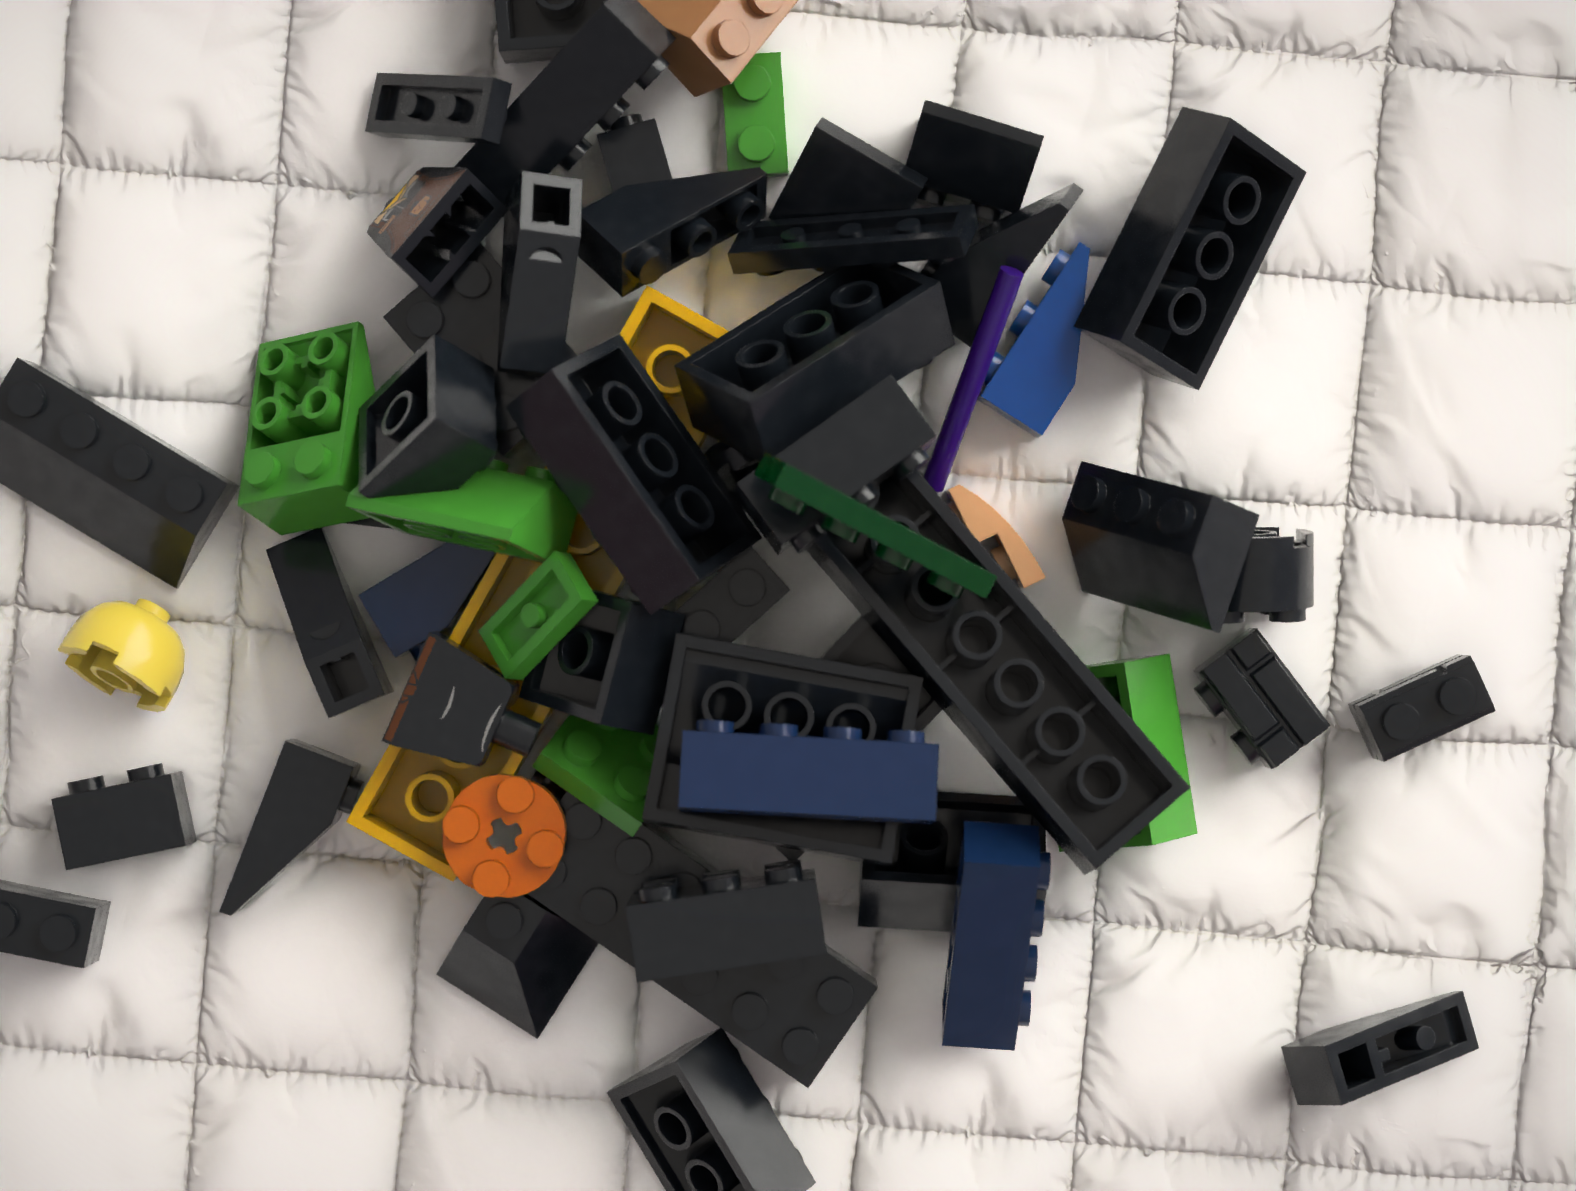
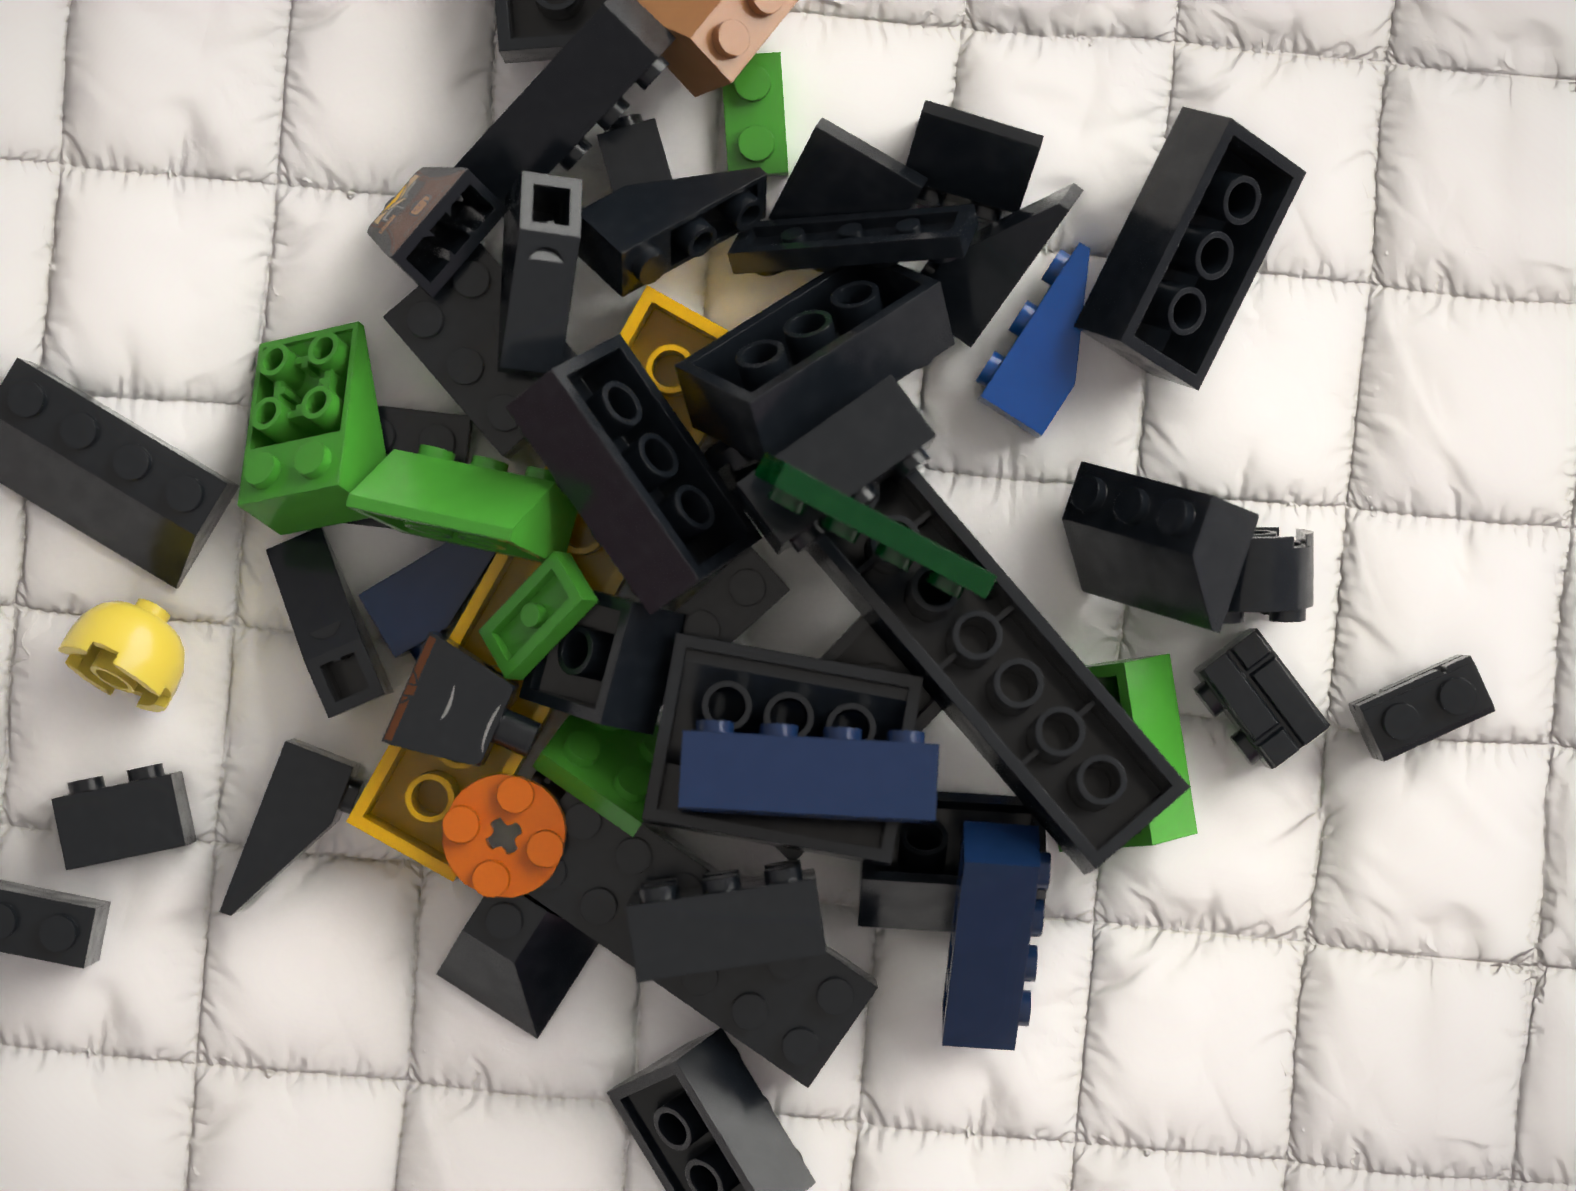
black slope [359,334,498,498] -> none
black plate [365,72,512,145] -> none
dark purple bar [923,265,1024,492] -> none
light nougat slope [946,484,1046,589] -> none
black slope [1281,990,1479,1106] -> none

